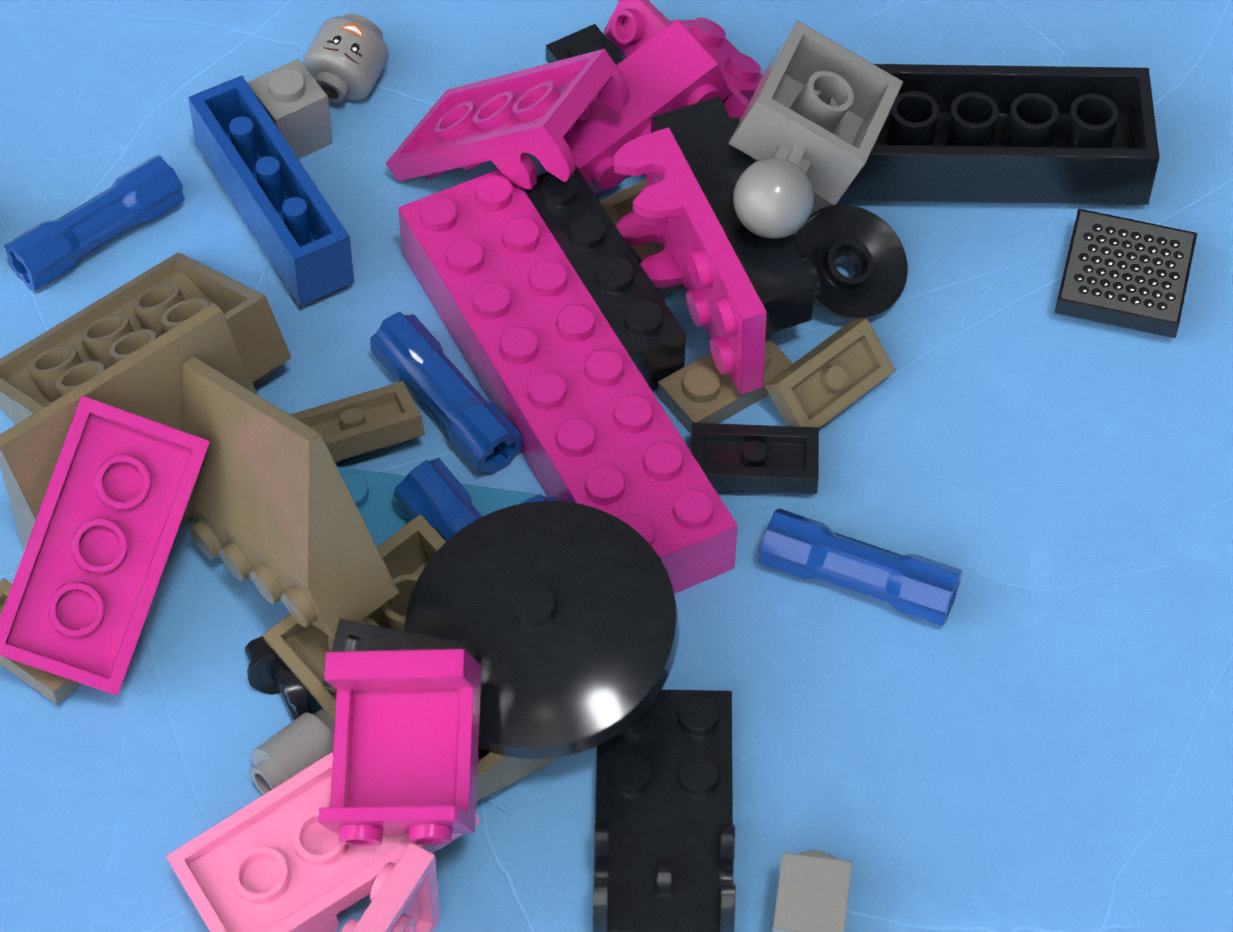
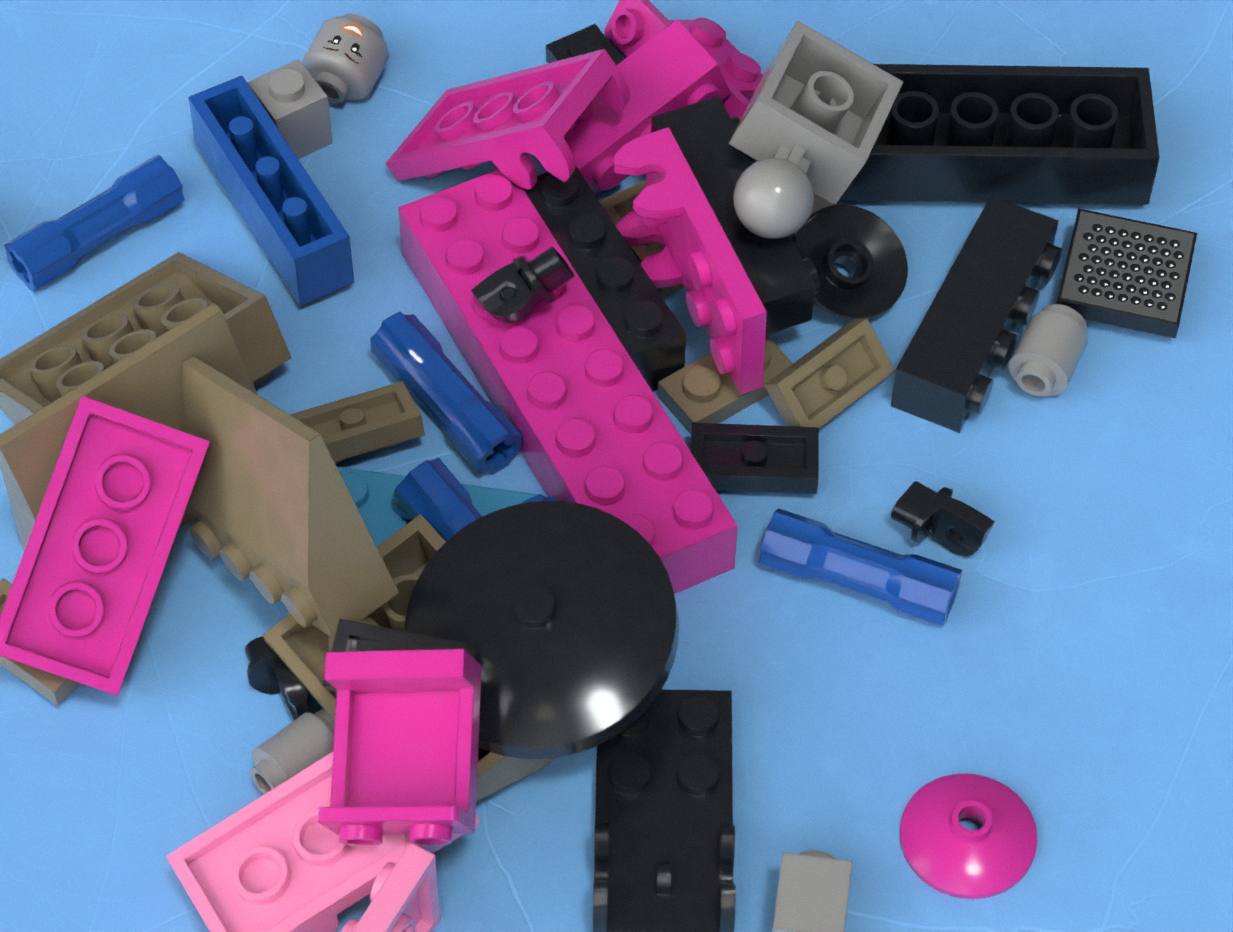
none -> black piece [471,246,574,323]
none -> black brick [891,196,1062,433]
none -> black piece [891,481,995,556]
none -> dark pink dish [900,774,1037,899]
none -> light grey brick [1009,304,1088,396]

